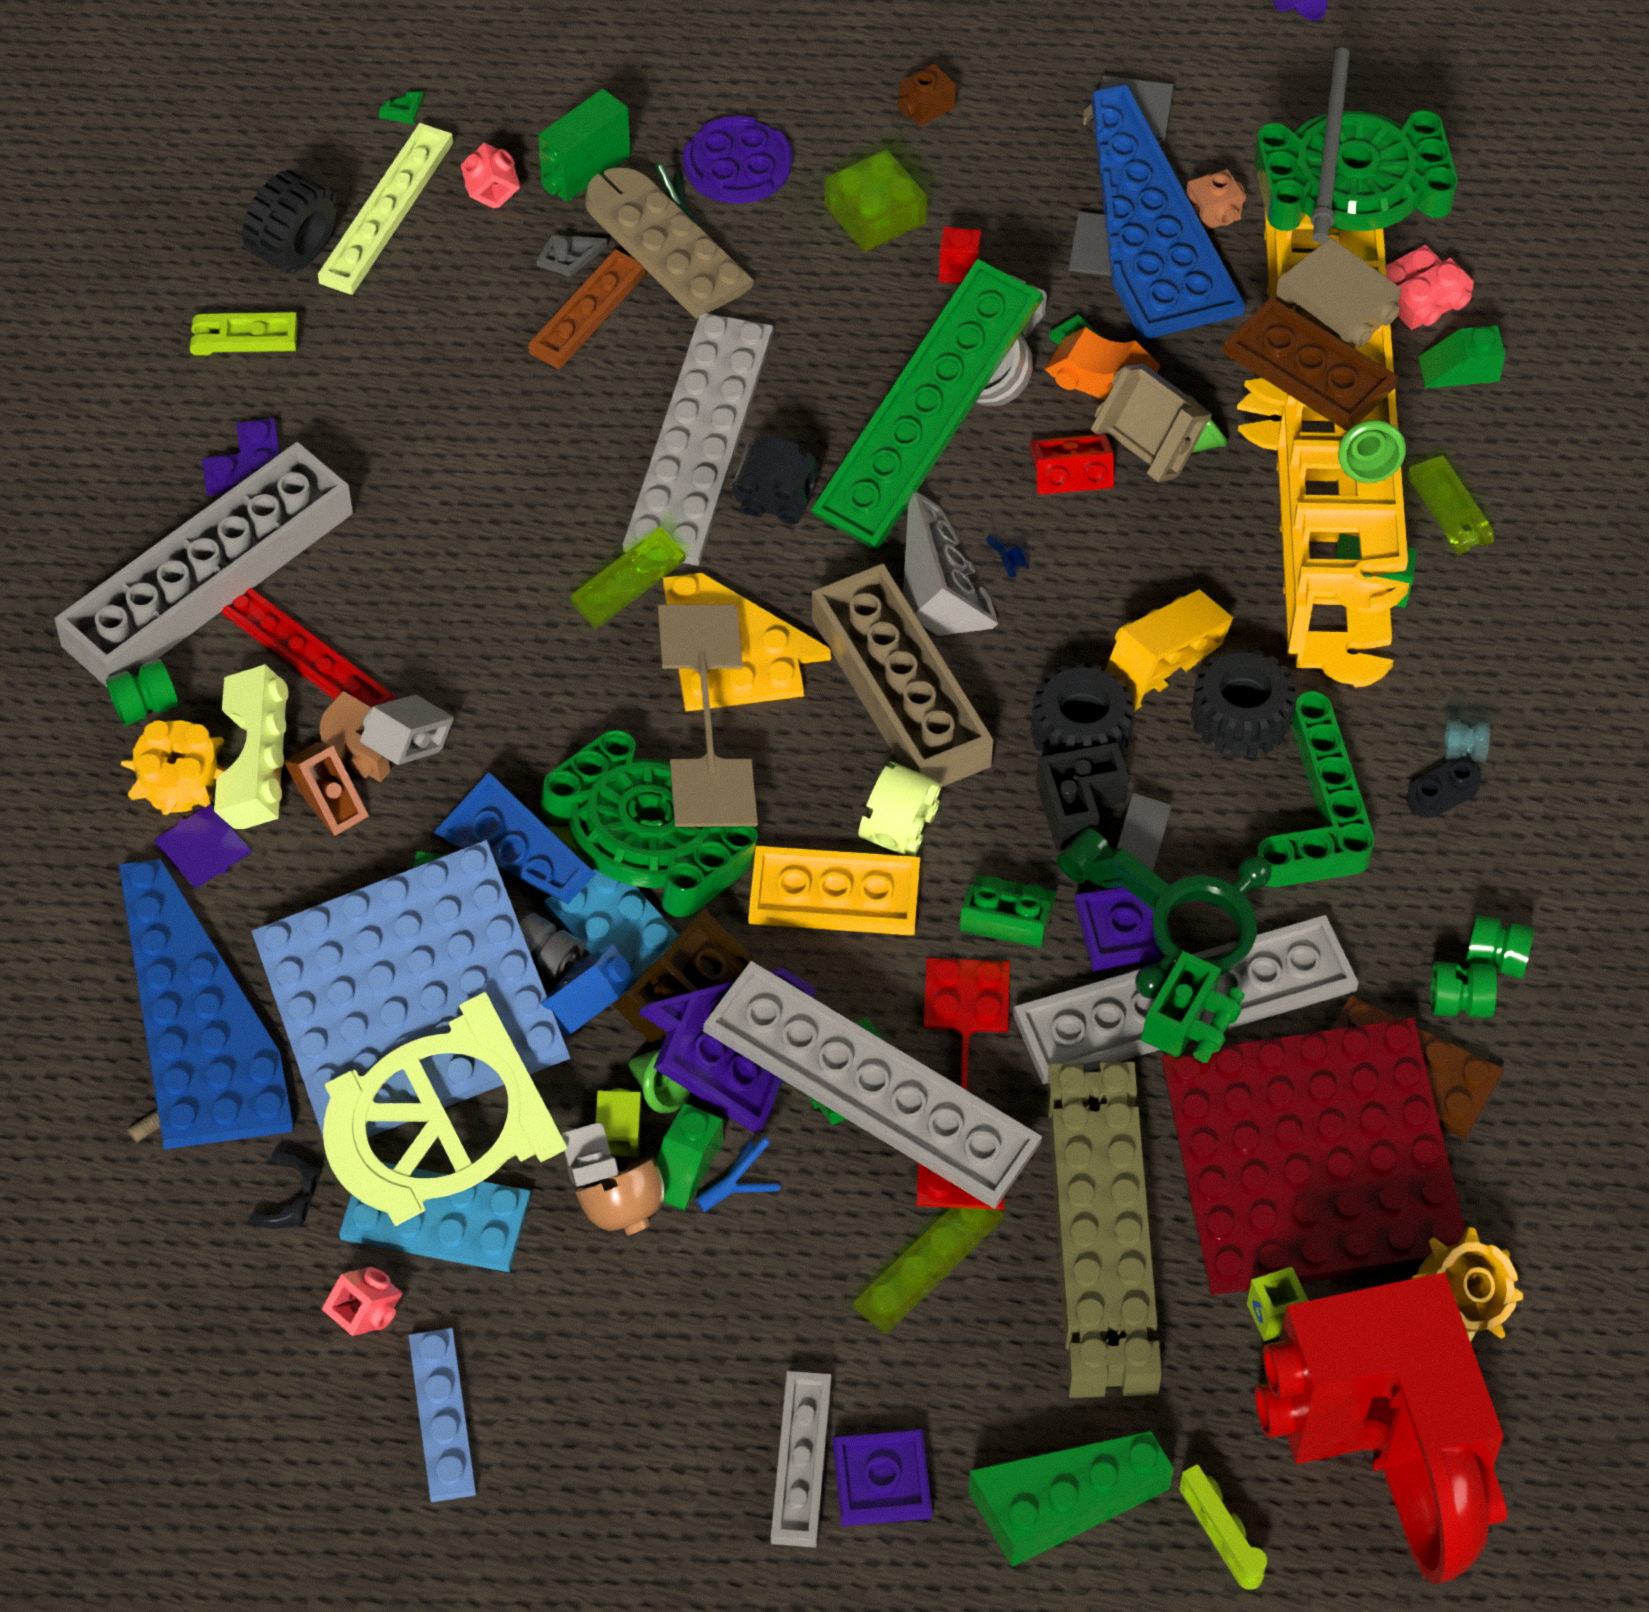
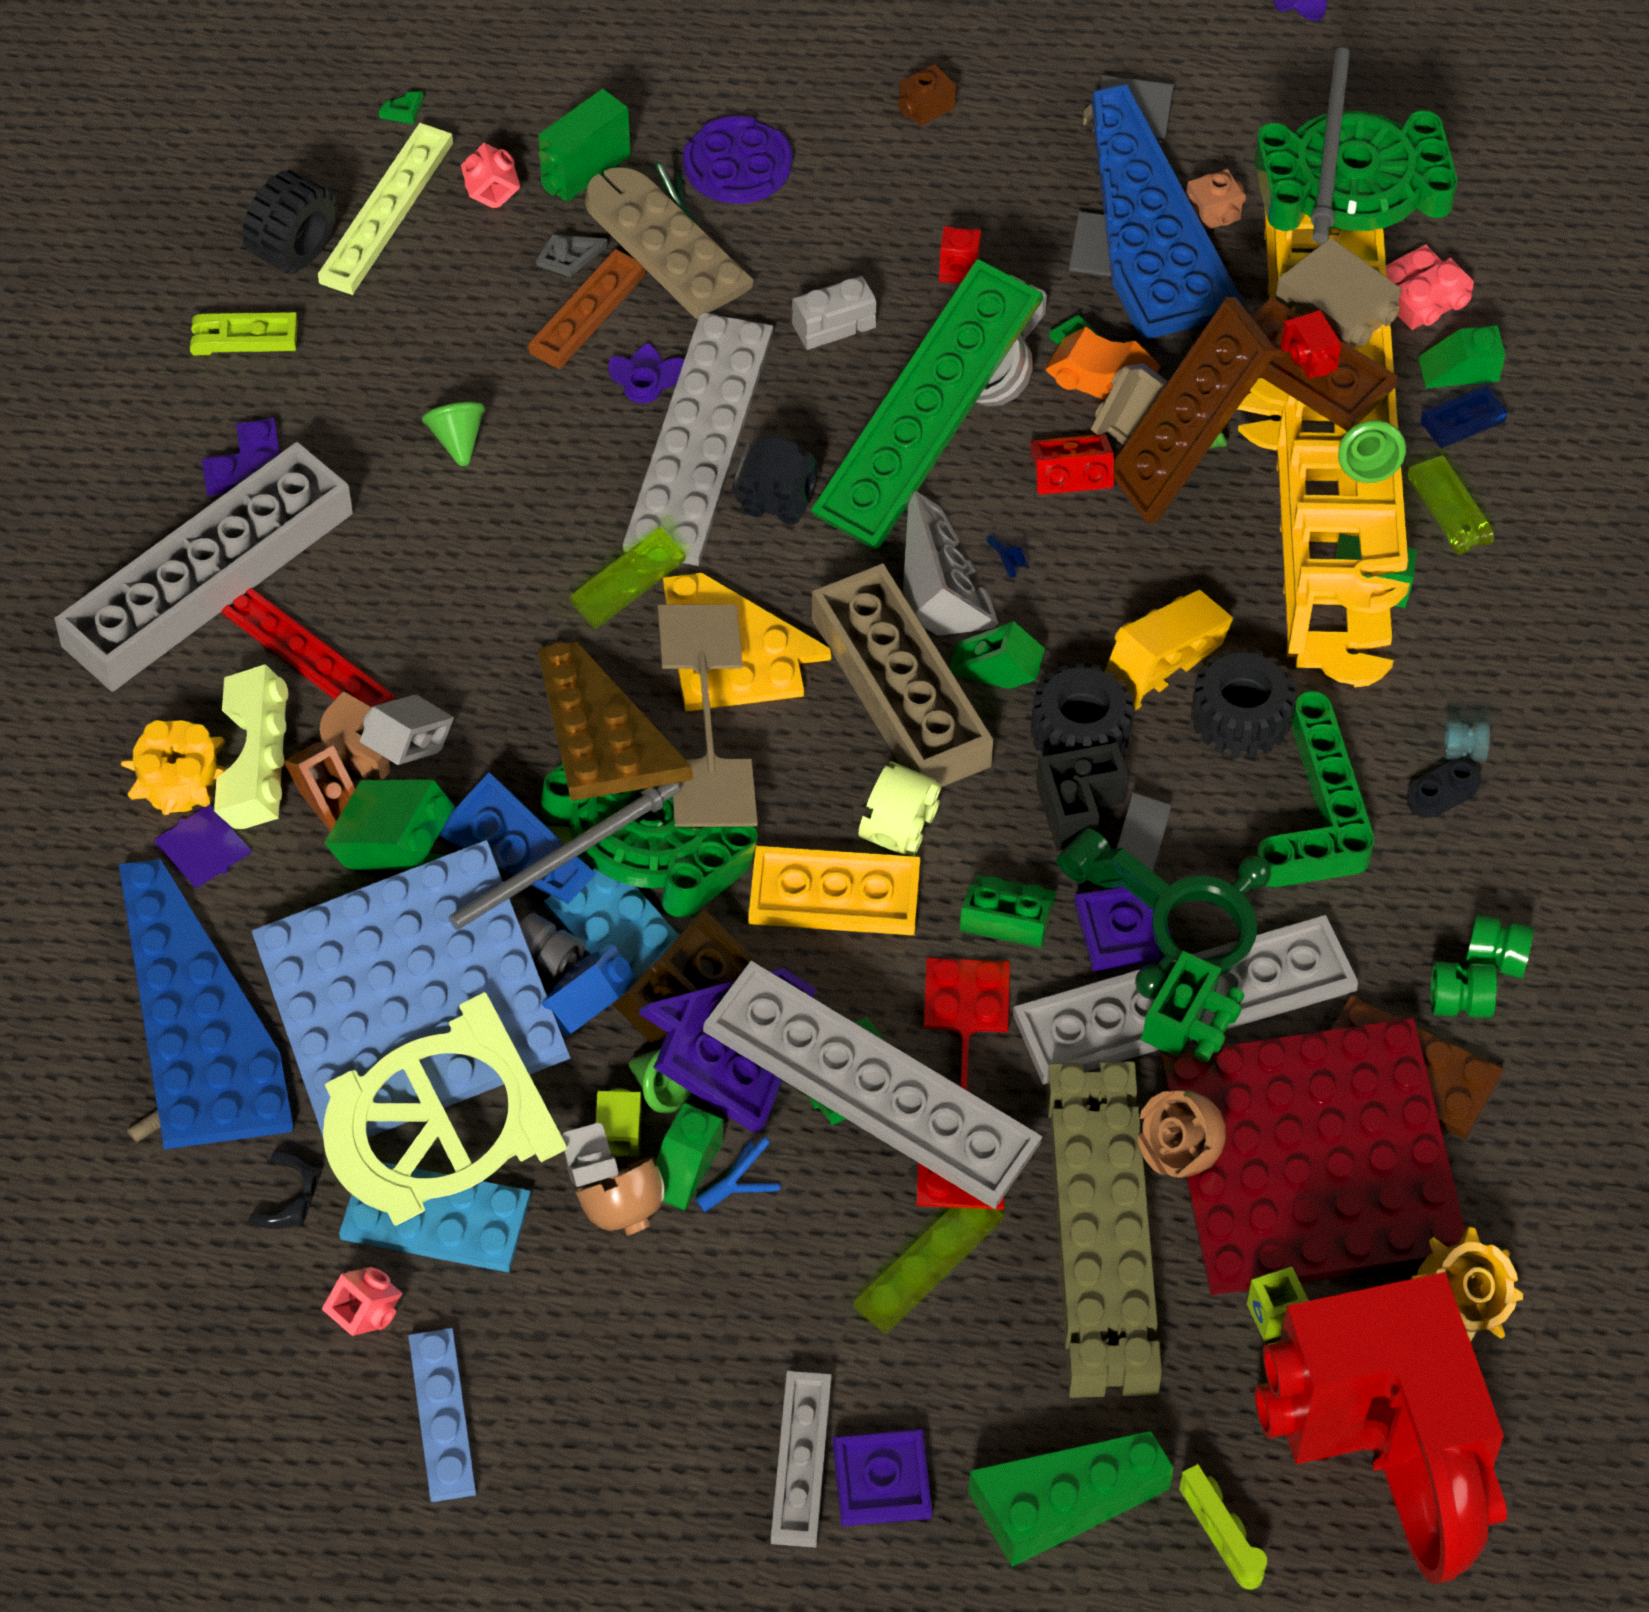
green wheel [106,658,178,727] -> none
clear neon green brick [825,149,927,253] -> none
none -> green brick [324,780,455,870]
none -> bright green hat [422,401,485,467]
none -> dark grey bar [449,783,680,930]
none -> pearl gold wing [537,641,693,801]
none -> dark purple plate [608,343,684,403]
none -> light grey brick [792,276,876,350]
none -> green slope [949,621,1045,689]
none -> reddish brown tile [1114,297,1278,524]
none -> medium nougat cylinder [1138,1090,1226,1178]
none -> red brick [1281,310,1341,379]
none -> clear blue plate [1420,386,1507,449]

